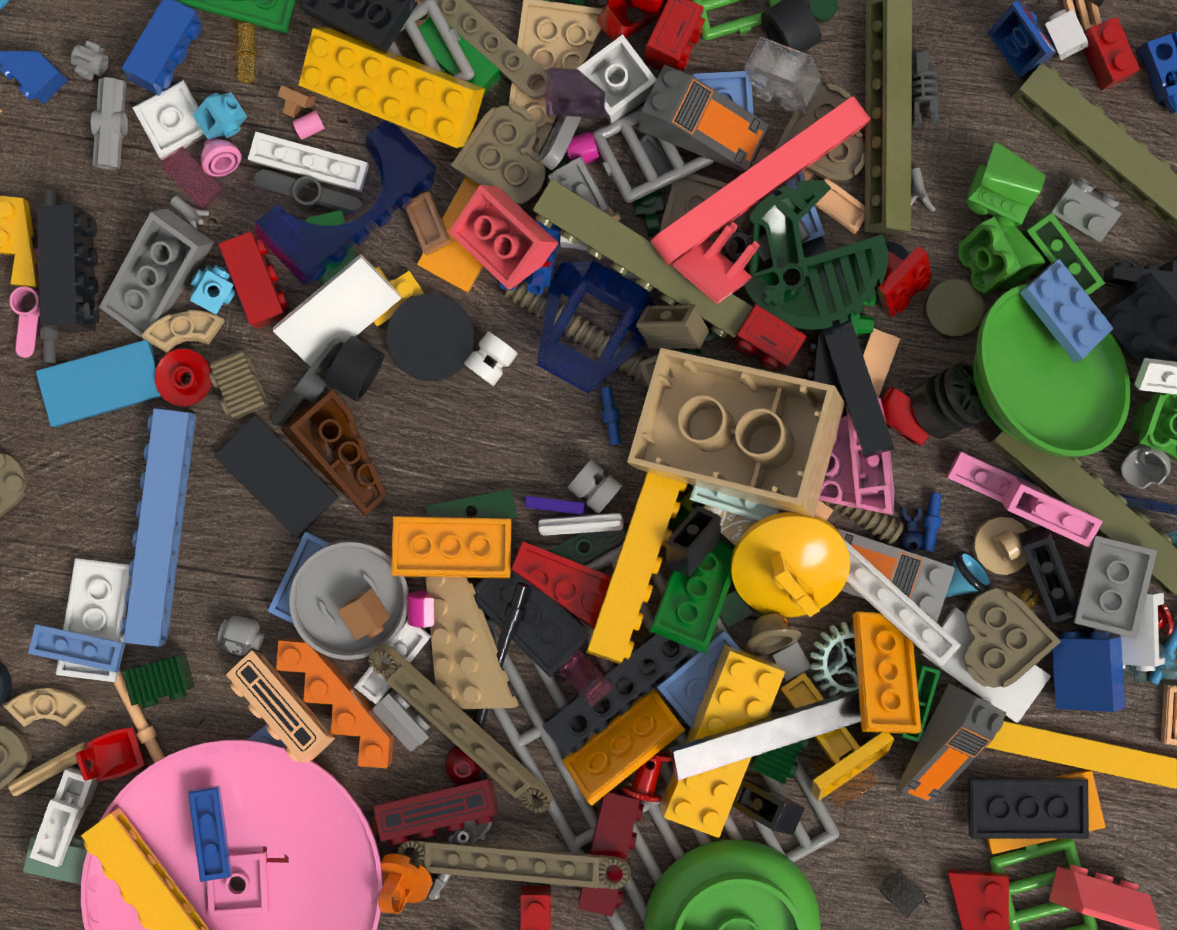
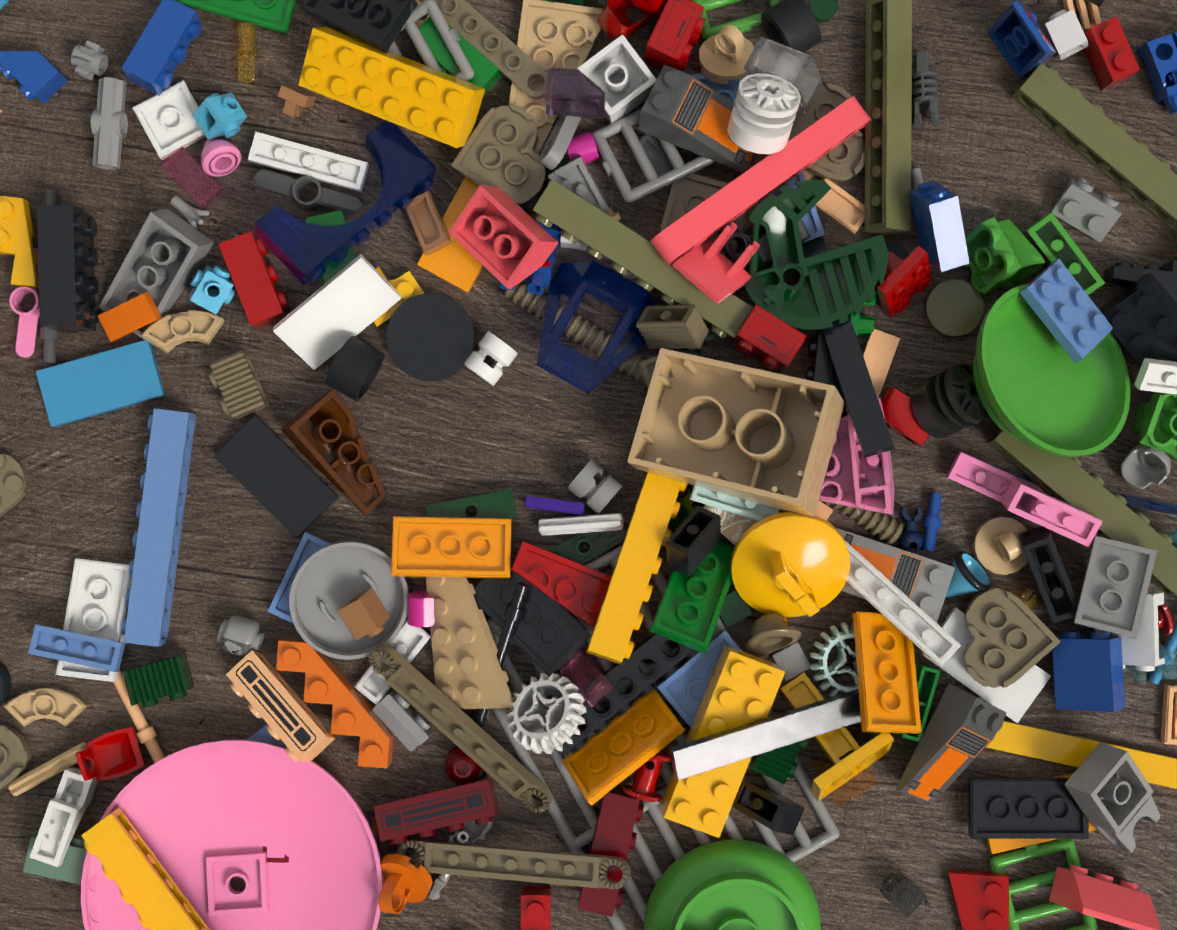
red dish [154,349,211,407] -> none
blue tile [188,786,232,882] -> none
dark grey piece [271,338,343,427] -> none
bright pink hinge [292,110,325,140] -> none
blue bar [600,387,622,446] -> none
dark green plate [631,185,664,236] -> none
bright green piece [965,142,1046,227] -> none
none -> orange tile [97,292,162,342]
none -> white gear [506,673,587,755]
none -> tan tile [698,24,756,85]
none -> white wheel [727,73,801,154]
none -> brick [909,181,969,272]
none -> light grey brick [1064,742,1160,854]

